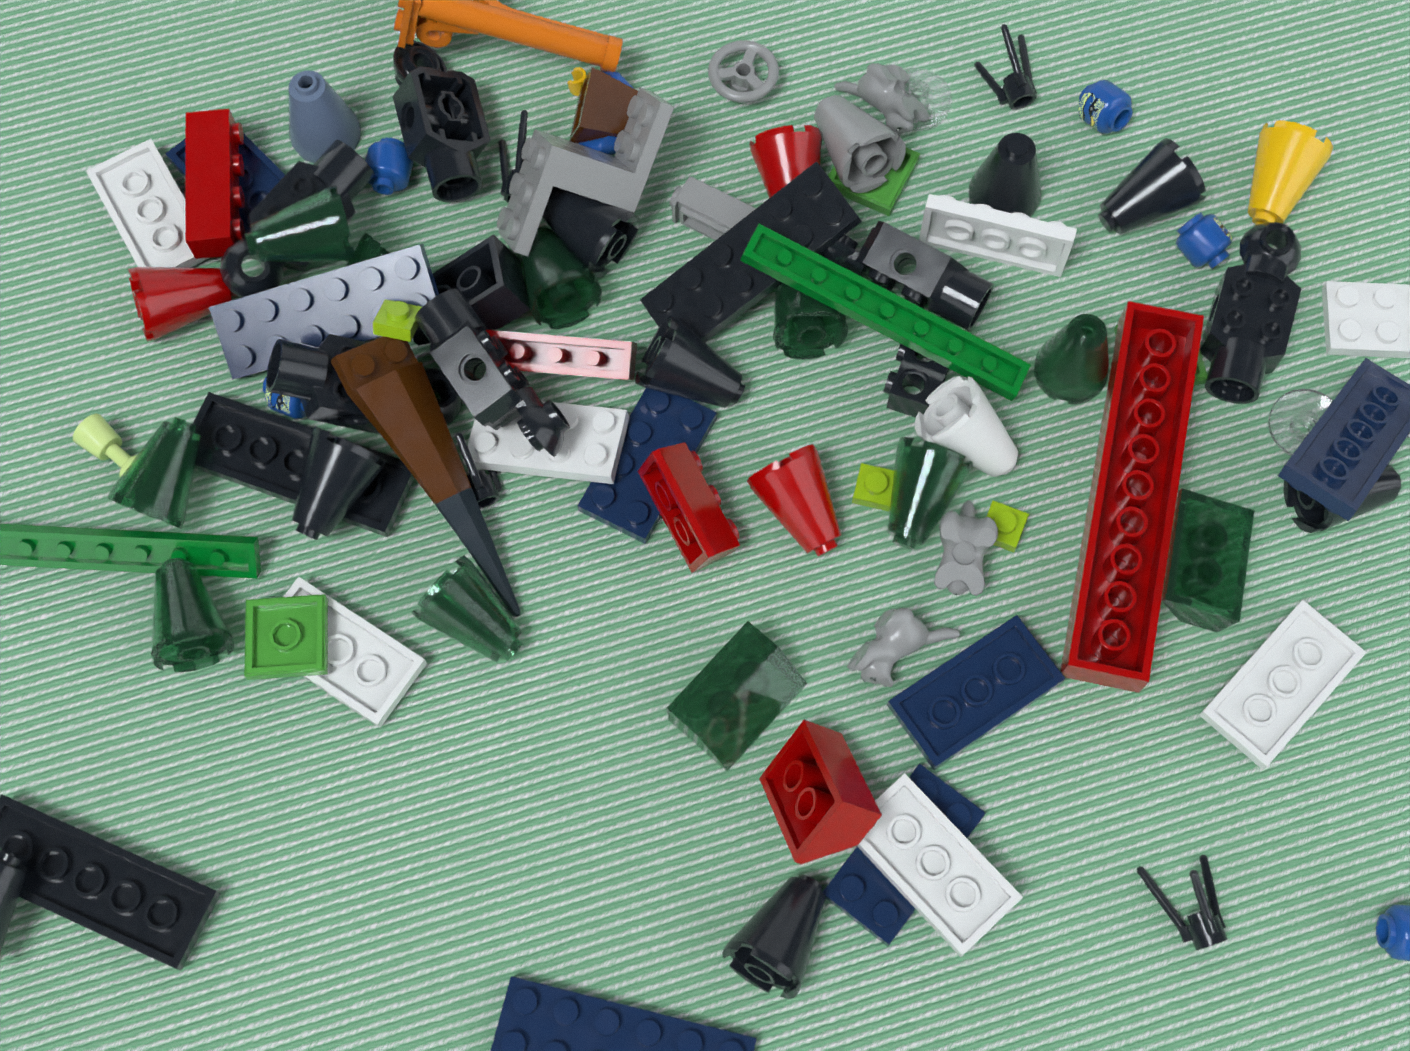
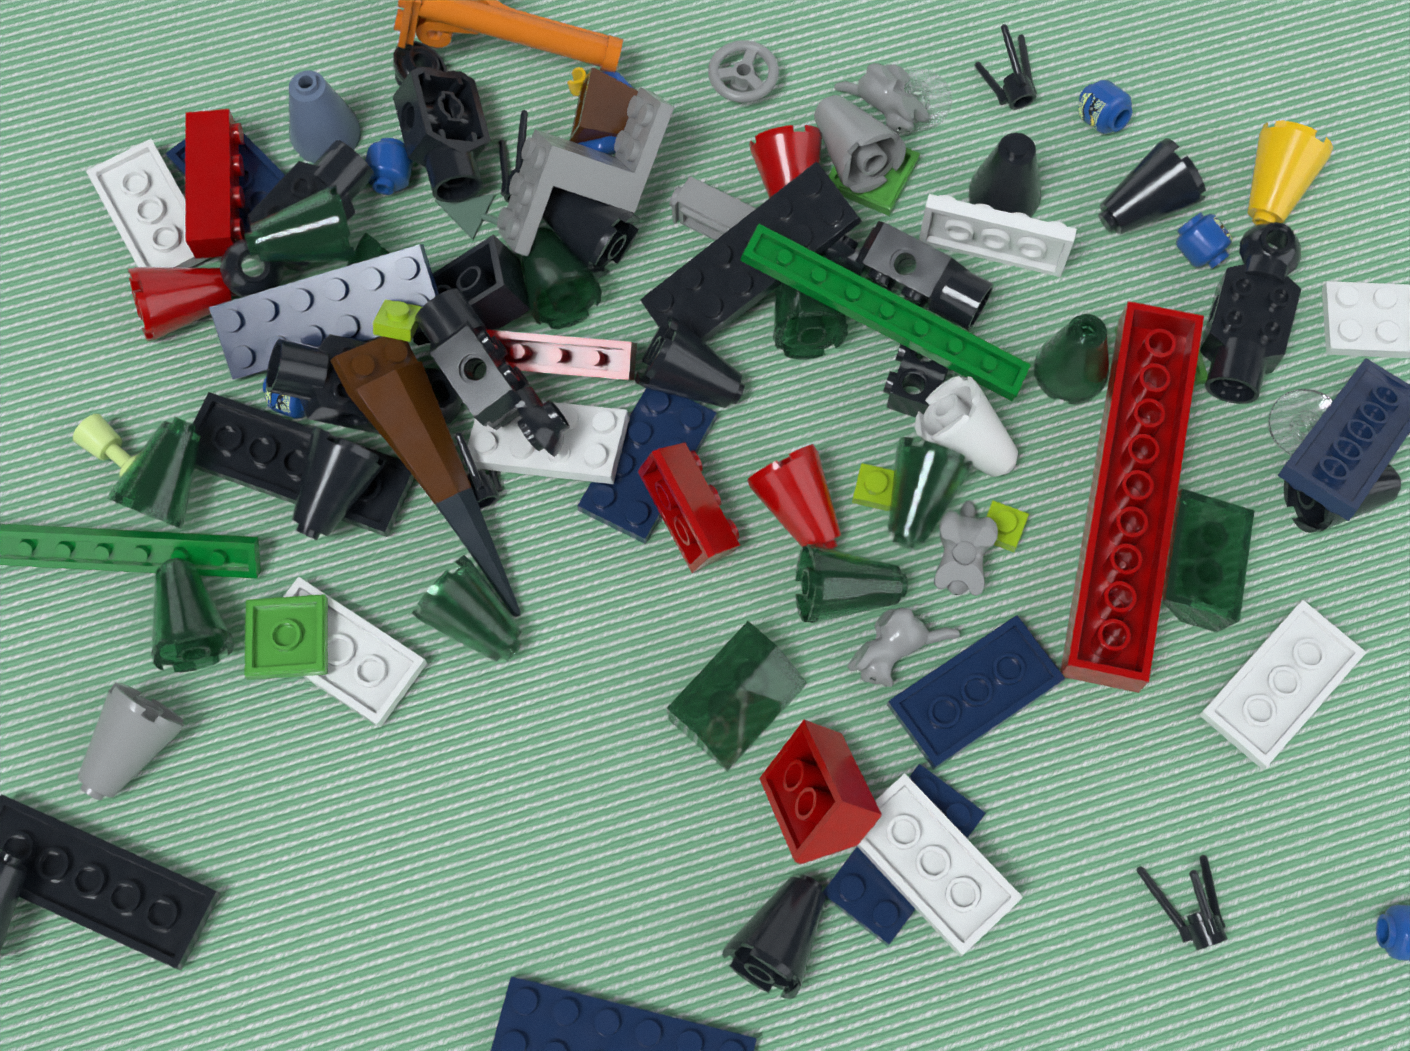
none -> light grey cone [77,682,184,800]
none -> sand green piece [434,194,547,241]
none -> clear green cone [795,544,908,623]

